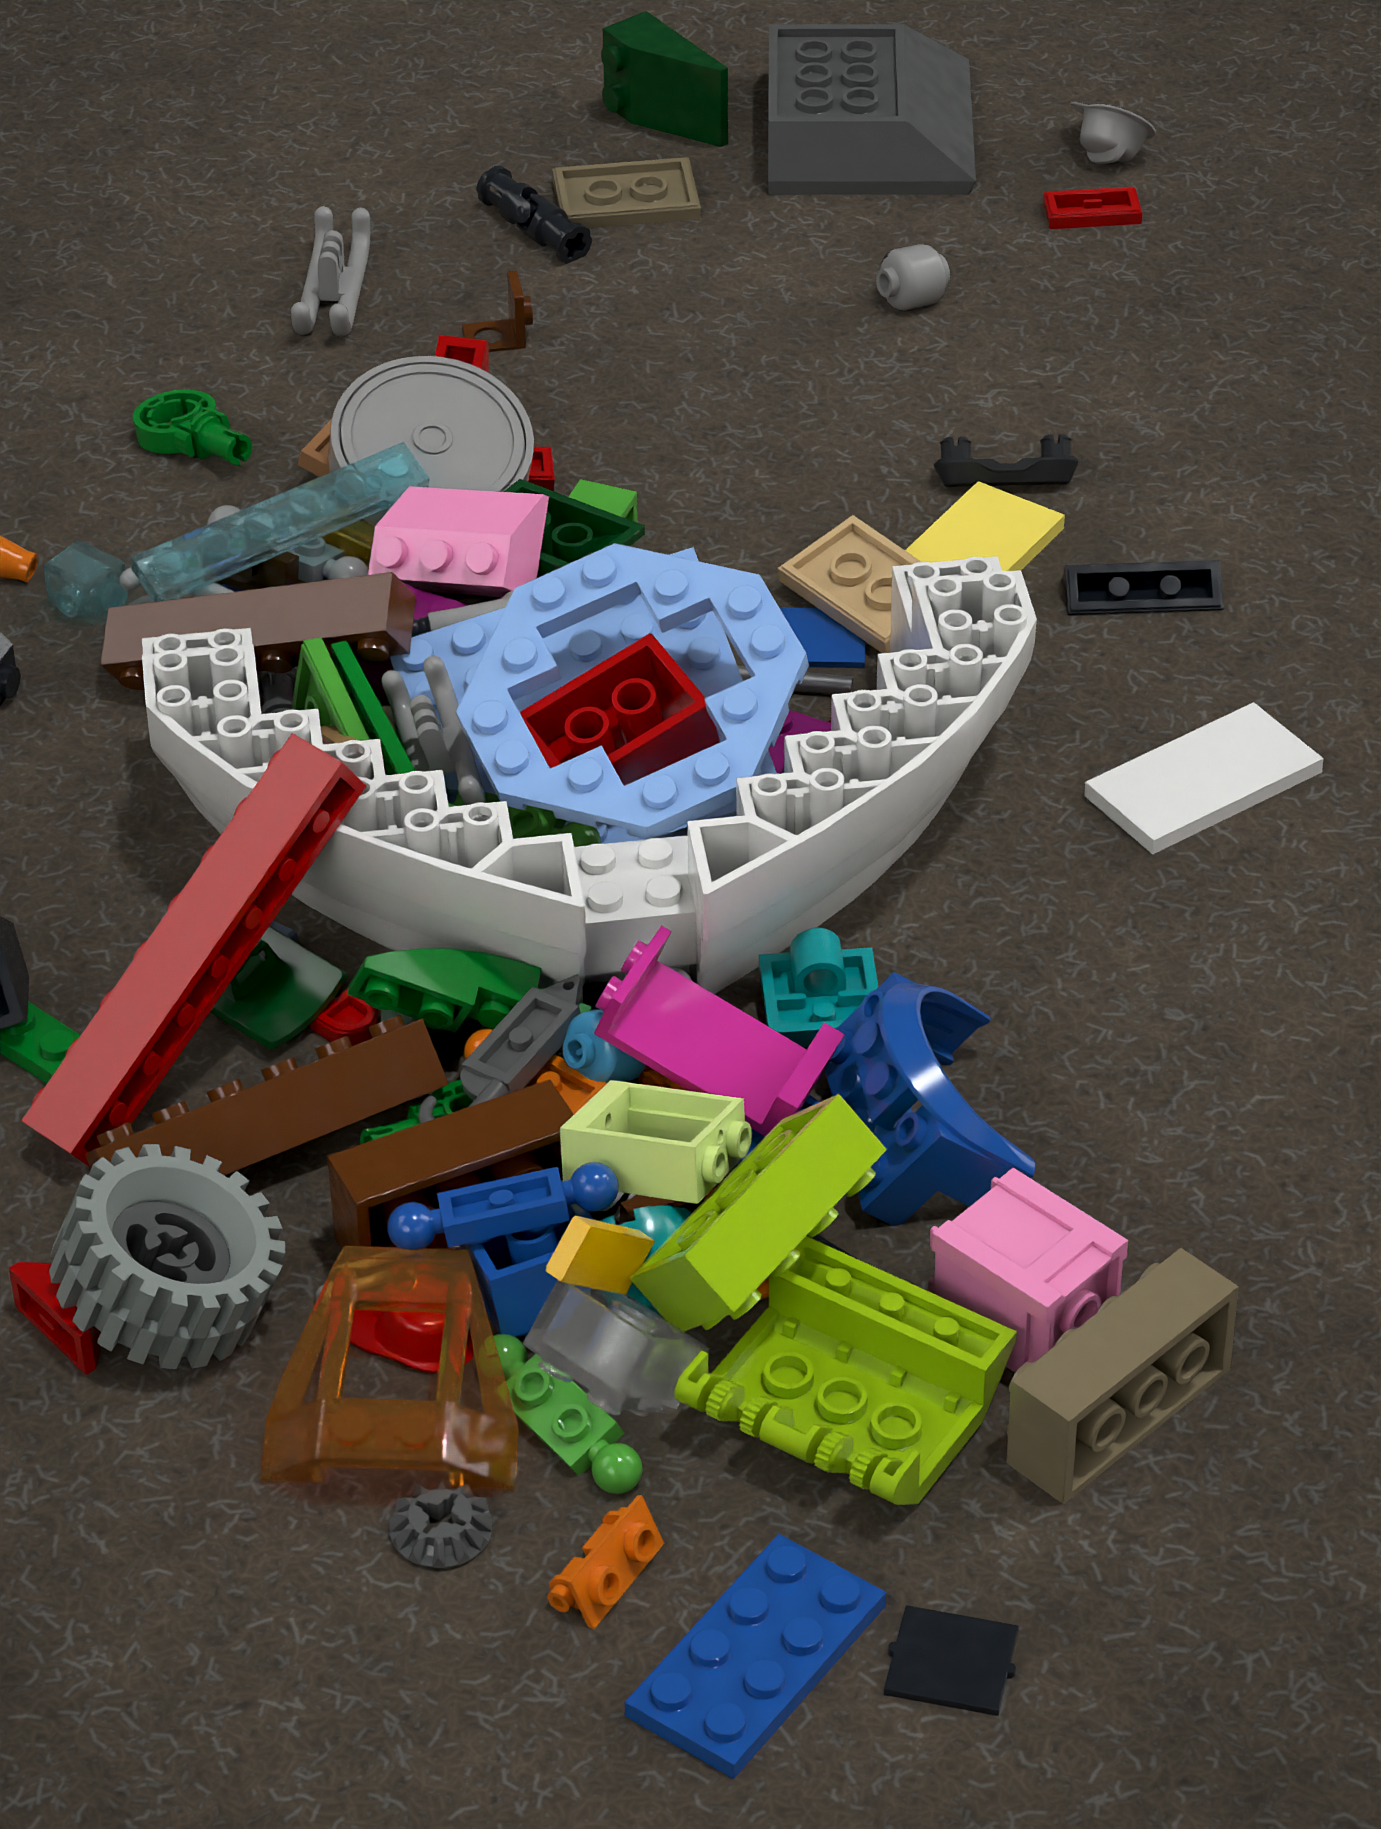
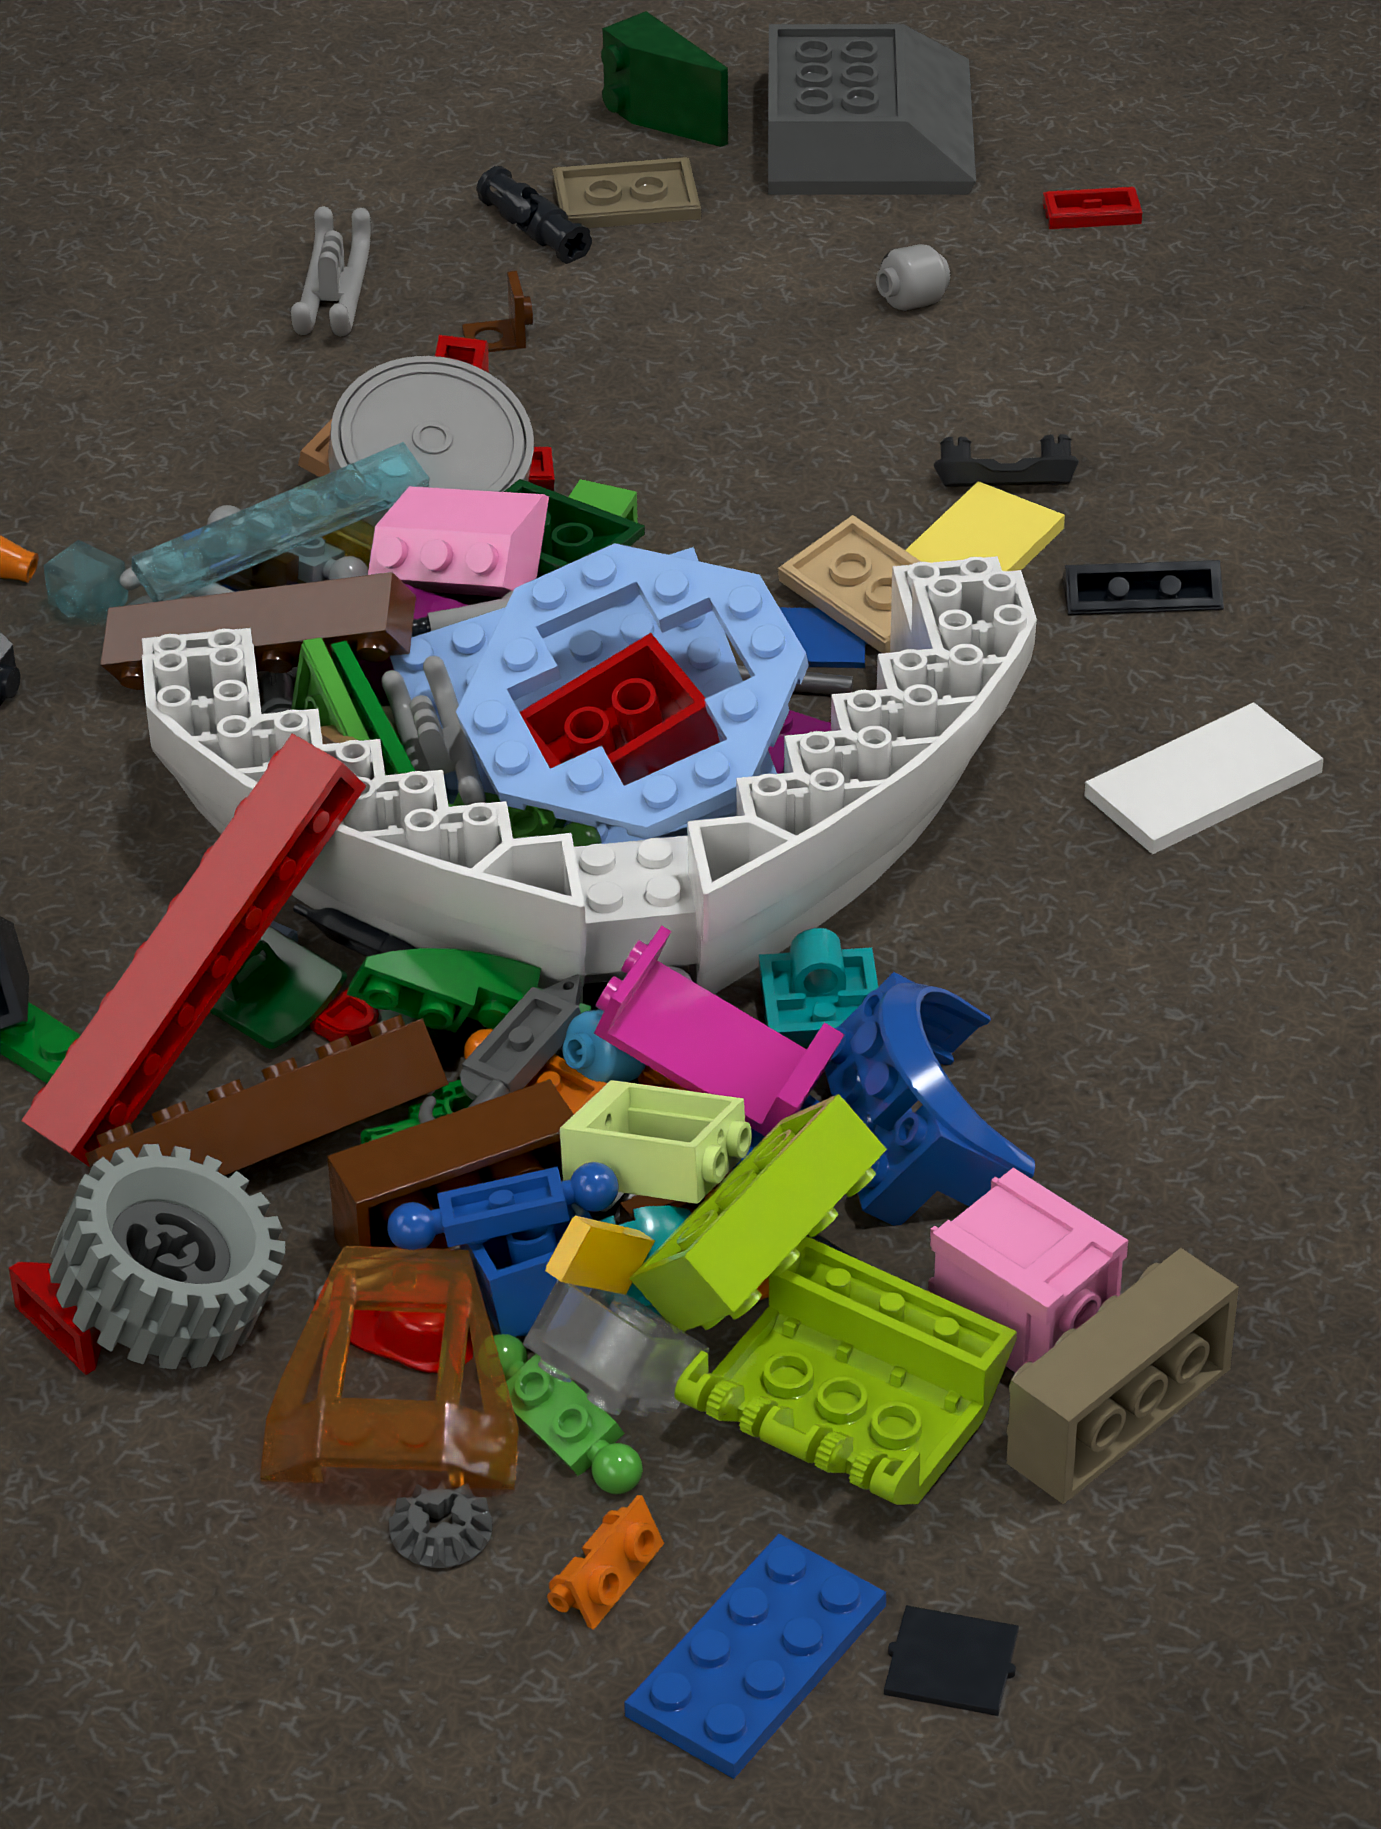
green pin [132,389,252,466] -> none
light grey piece [1070,102,1156,164] -> none
none -> black piece [293,903,417,957]

